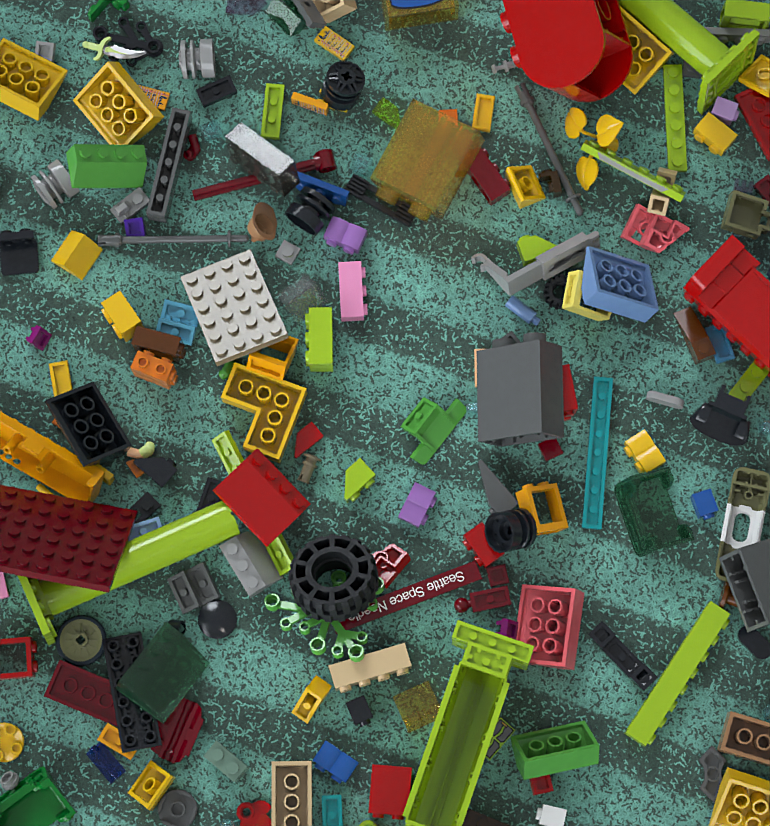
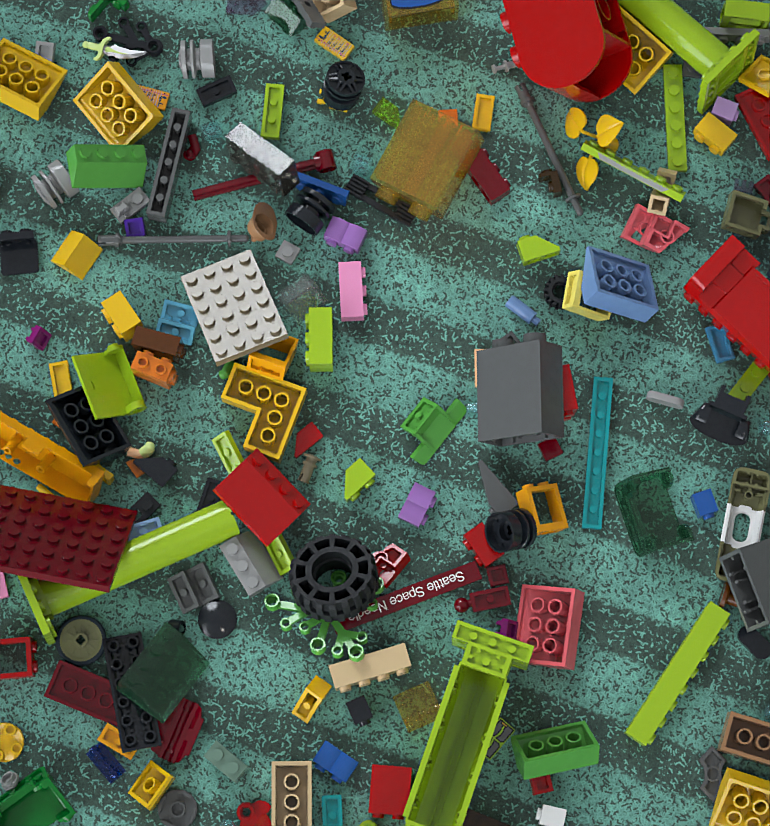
light orange tile [291,92,329,116] -> none
light grey hinge [471,231,600,296] -> none
yellow slope [505,165,546,209] -> none
black slope [588,621,658,691] -> none
yellow brick [623,429,666,476] -> none
reddish brown slope [673,306,716,365] -> none
none -> lime door [71,343,147,420]

